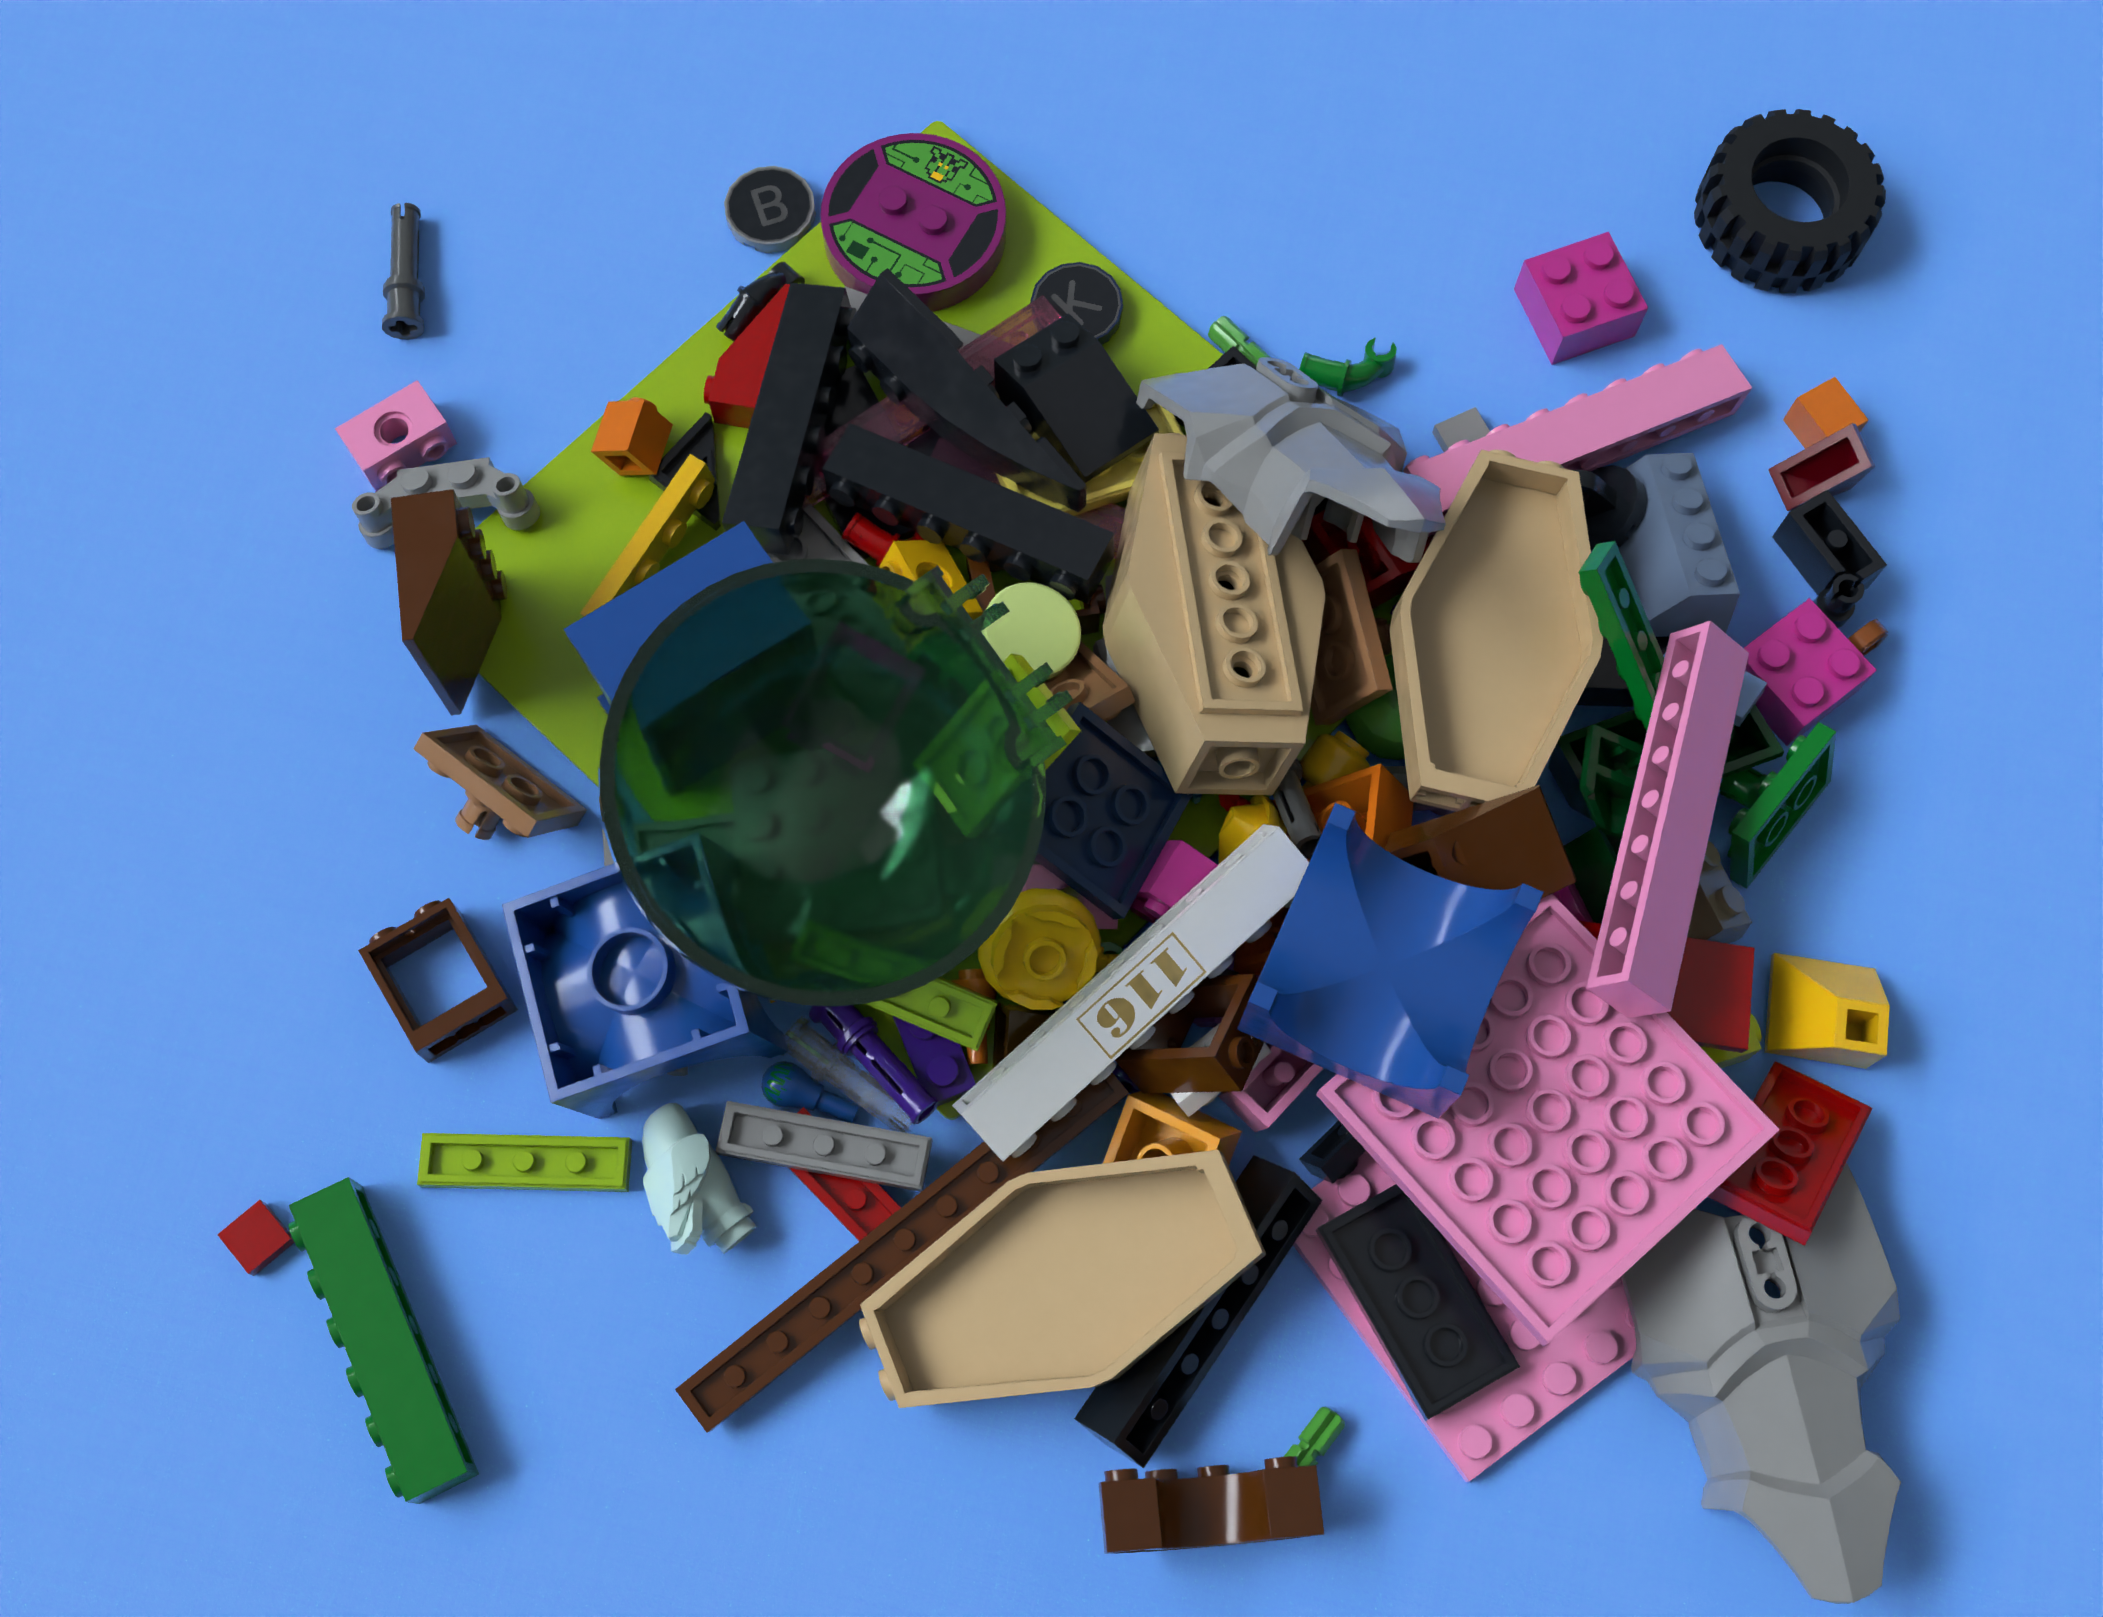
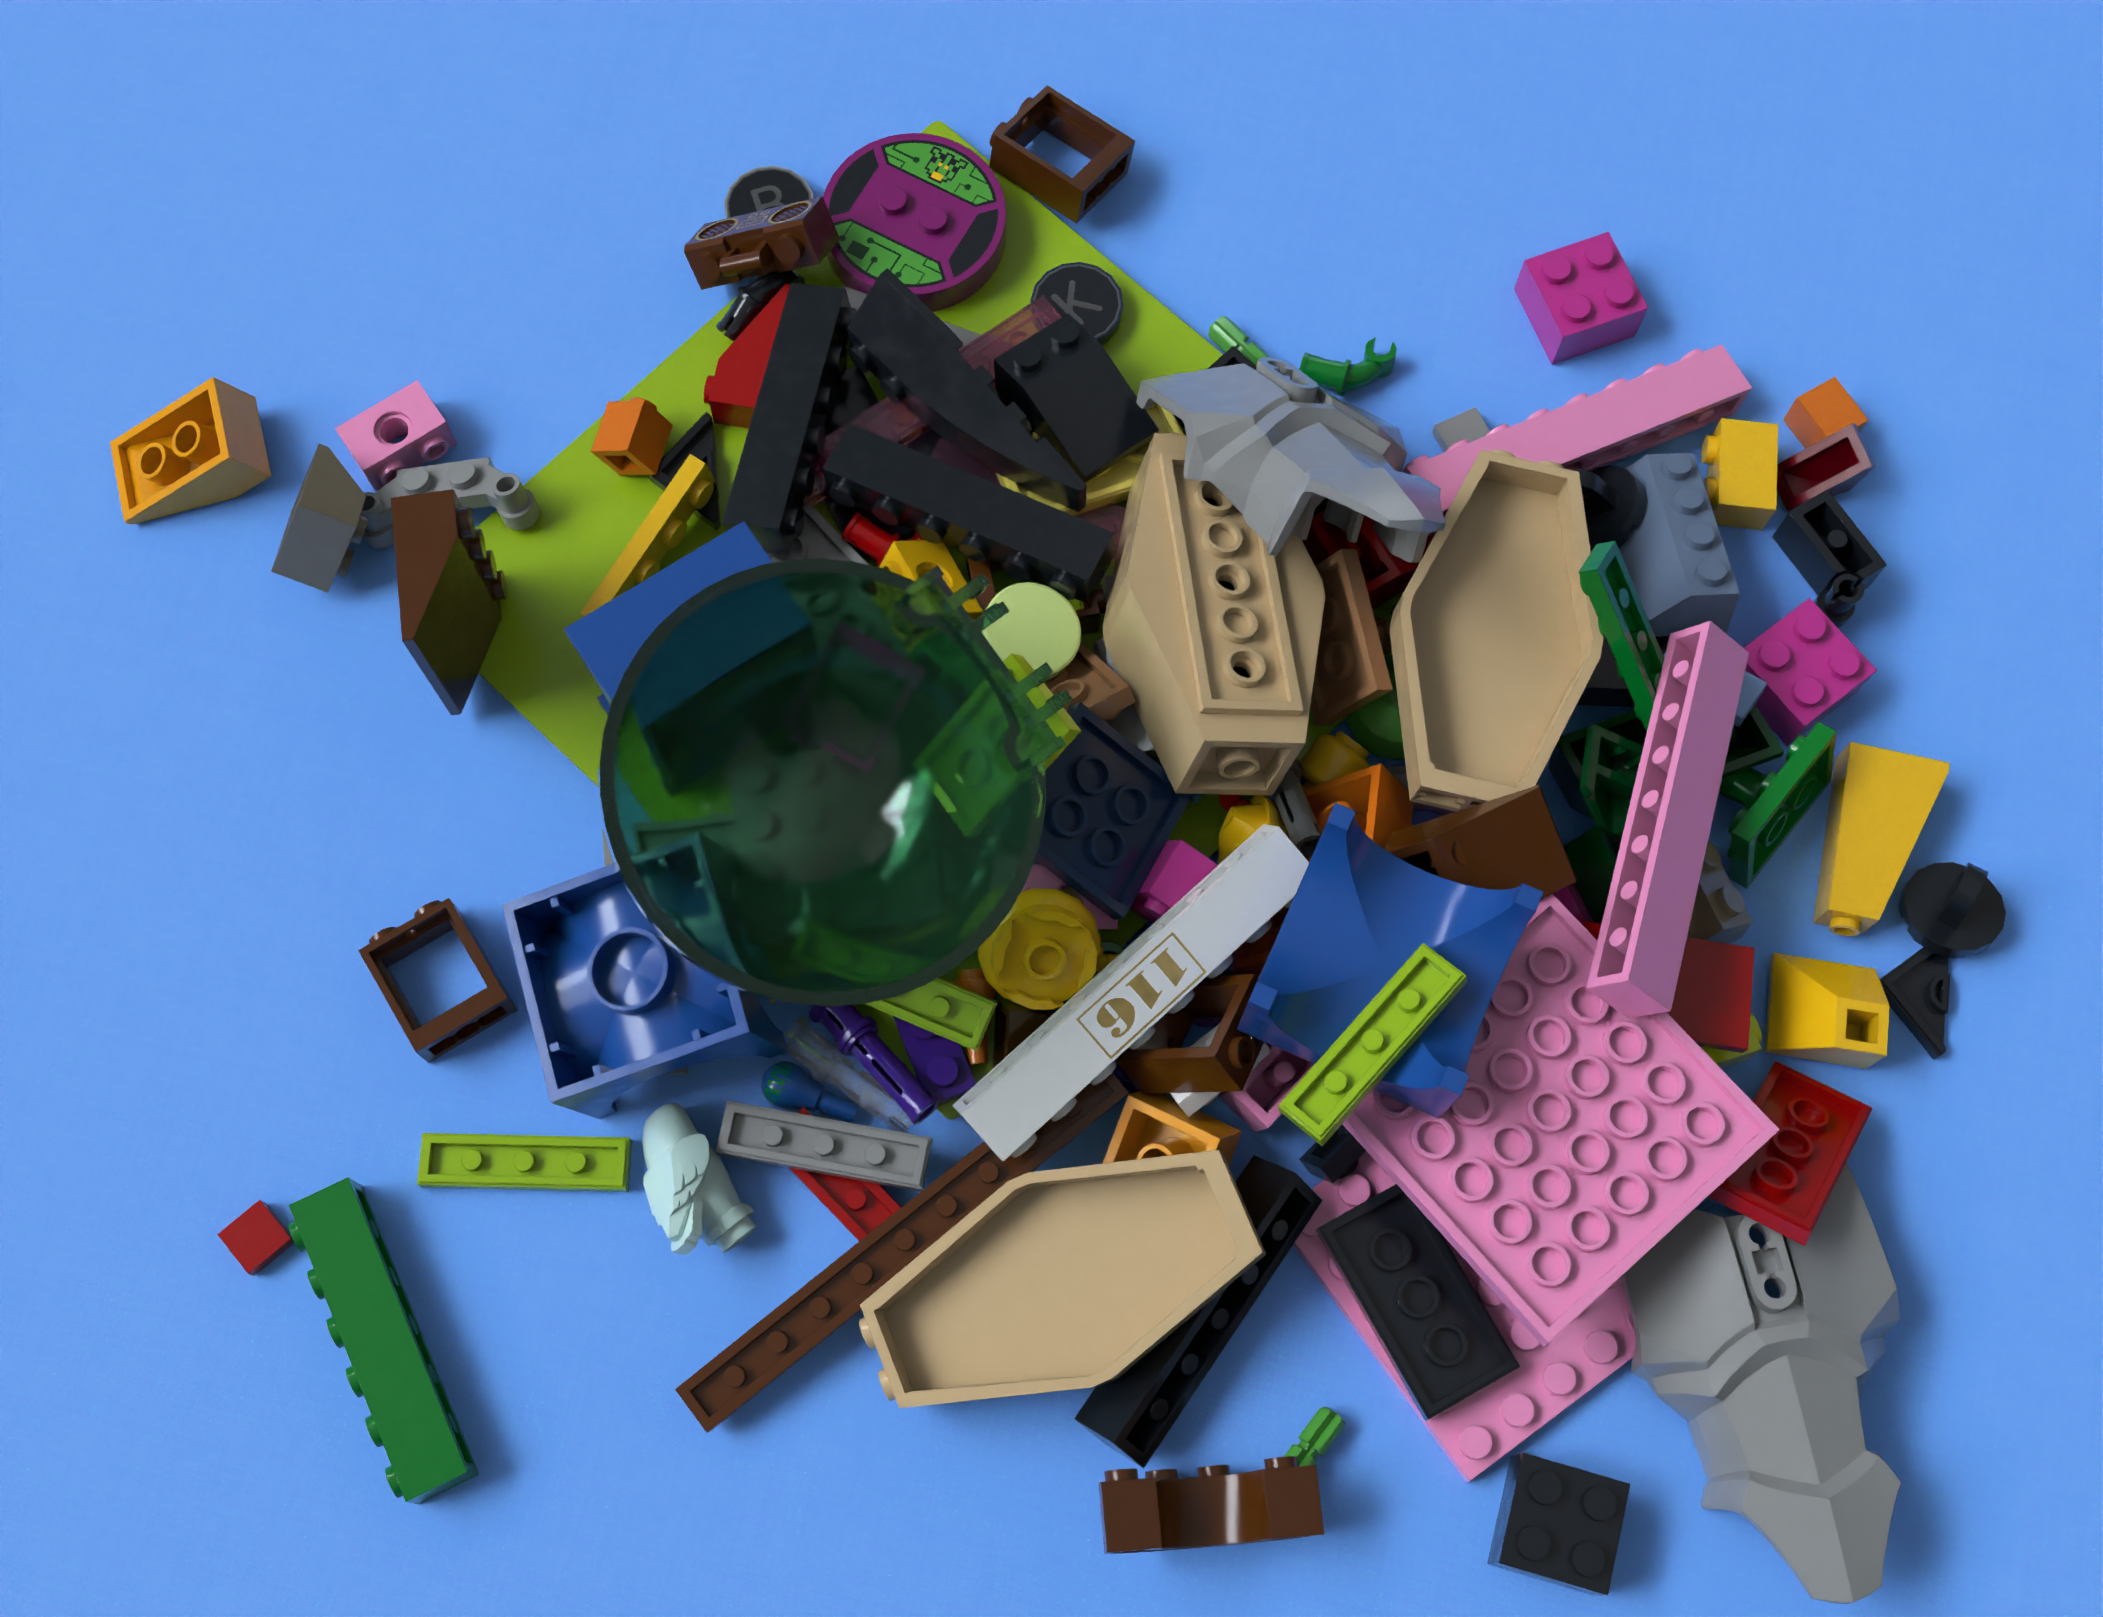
dark grey pin [382,203,425,340] -> none
medium nougat plate [413,724,587,840] -> none
black tyre [1694,109,1886,293] -> none
dark orange tile [1848,618,1888,656] -> none
none -> light orange slope [110,377,271,525]
none -> dark tan slope [271,443,369,593]
none -> reddish brown piece [684,196,840,290]
none -> reddish brown window [989,85,1135,224]
none -> lime tile [1278,943,1467,1146]
none -> black brick [1487,1453,1630,1596]
none -> yellow brick [1701,418,1778,530]
none -> yellow slope [1813,742,1950,936]
none -> black tile [1880,947,1950,1060]
none -> black tile [1898,862,2006,958]

